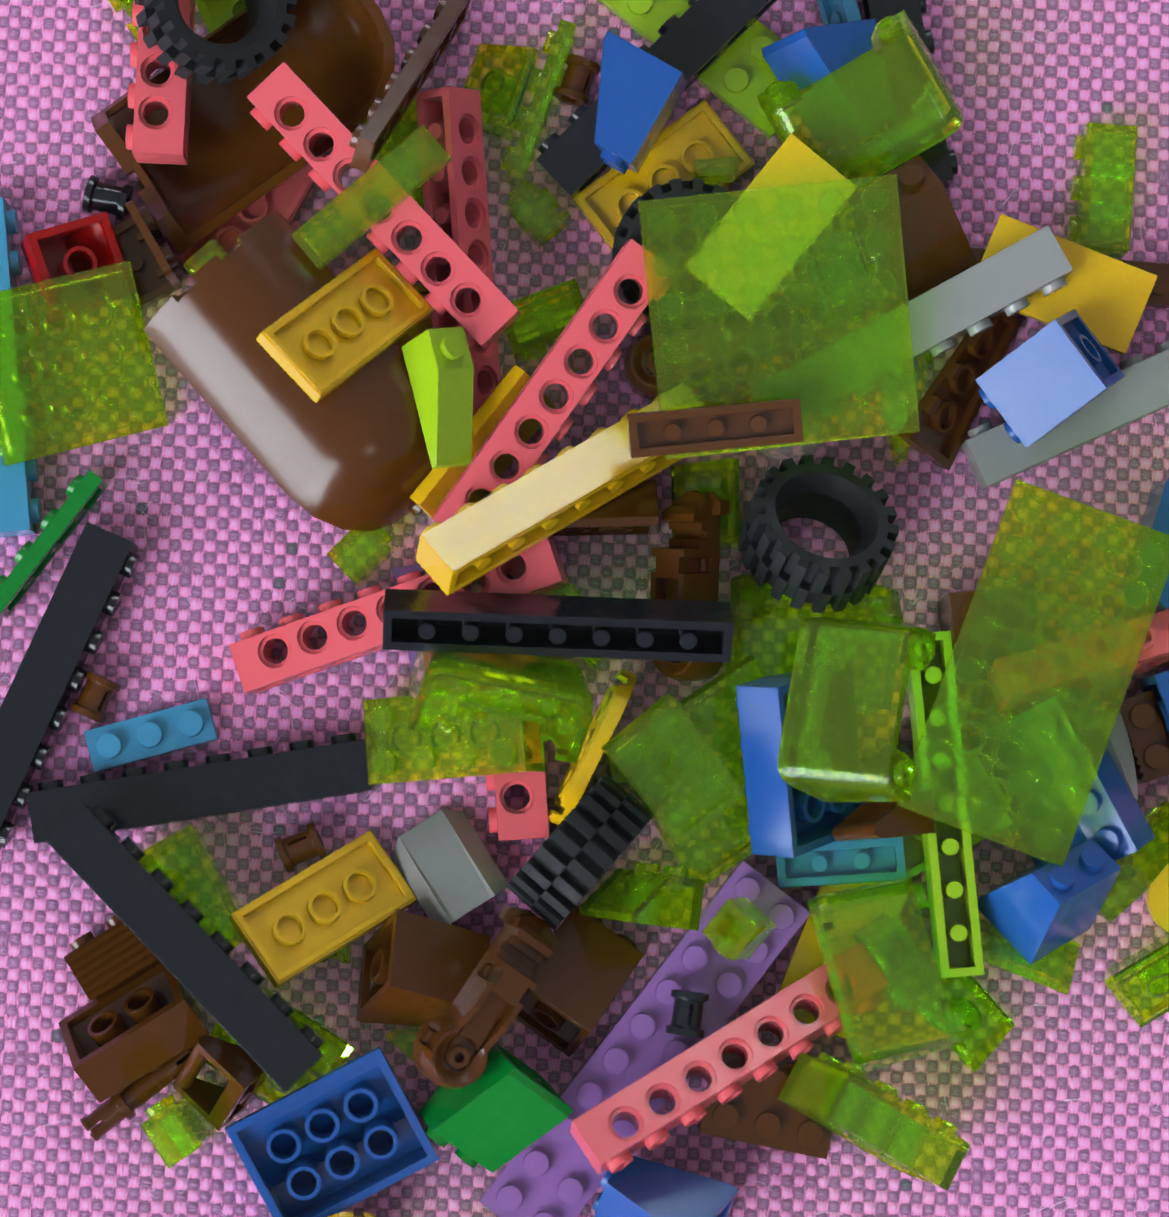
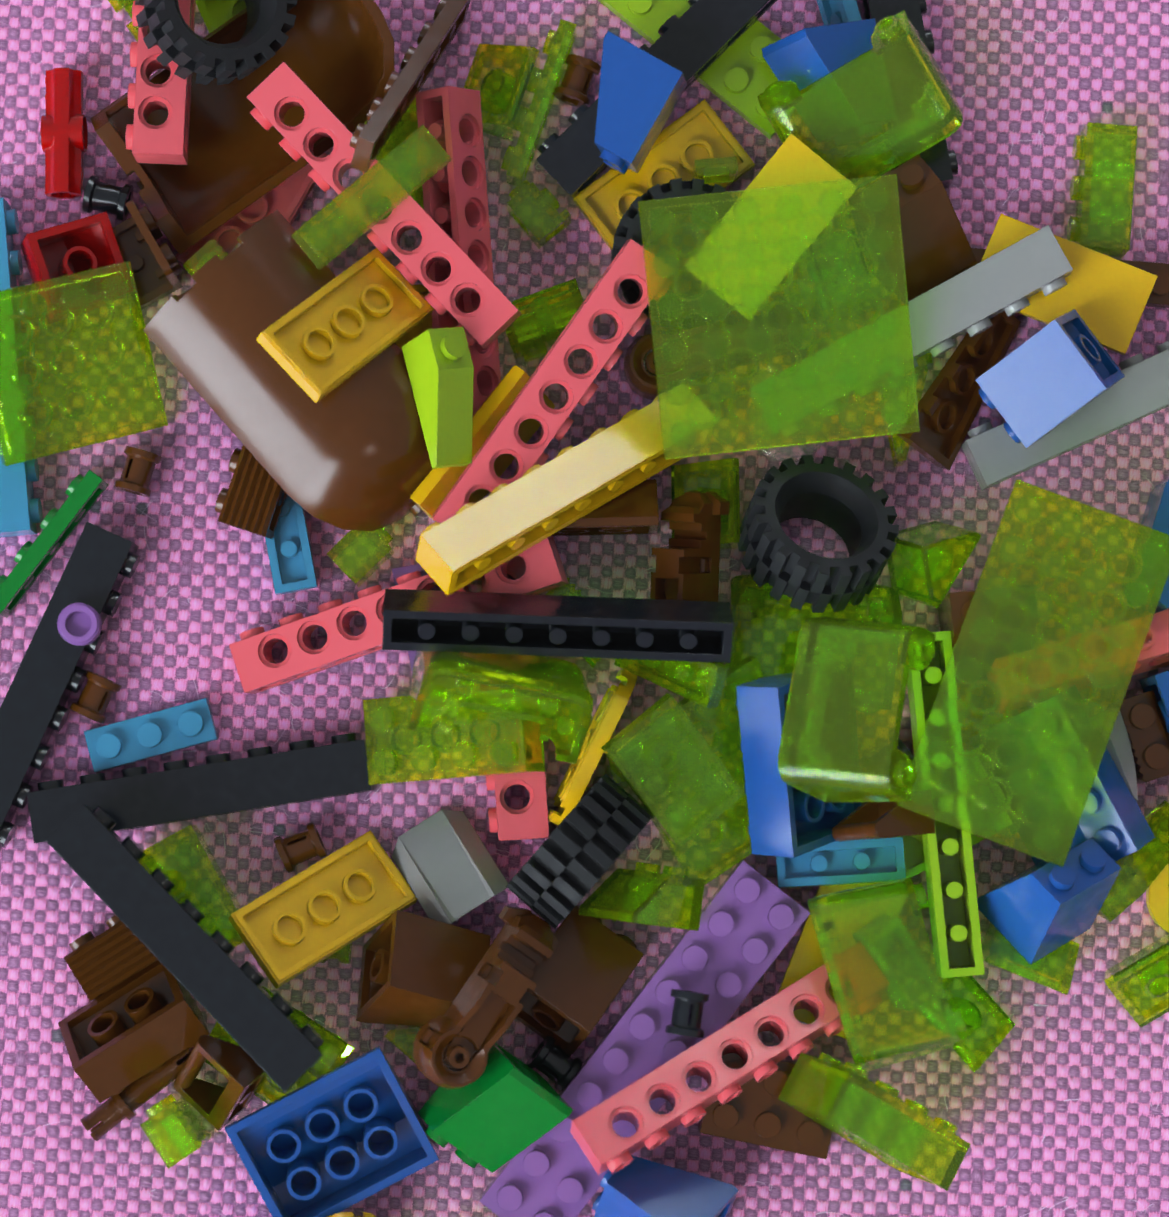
reddish brown plate [627,397,803,458] -> none
clear neon green brick [702,897,776,961] -> none
none -> red piece [40,68,88,199]
none -> medium lavender tile [57,603,102,646]
none -> reddish brown bush [114,446,162,497]
none -> reddish brown brick [215,445,287,539]
none -> dark azure plate [265,495,318,595]
none -> black bush [526,1036,583,1092]
none -> clear neon green plate [614,659,729,708]
none -> clear neon green slope [887,521,982,608]

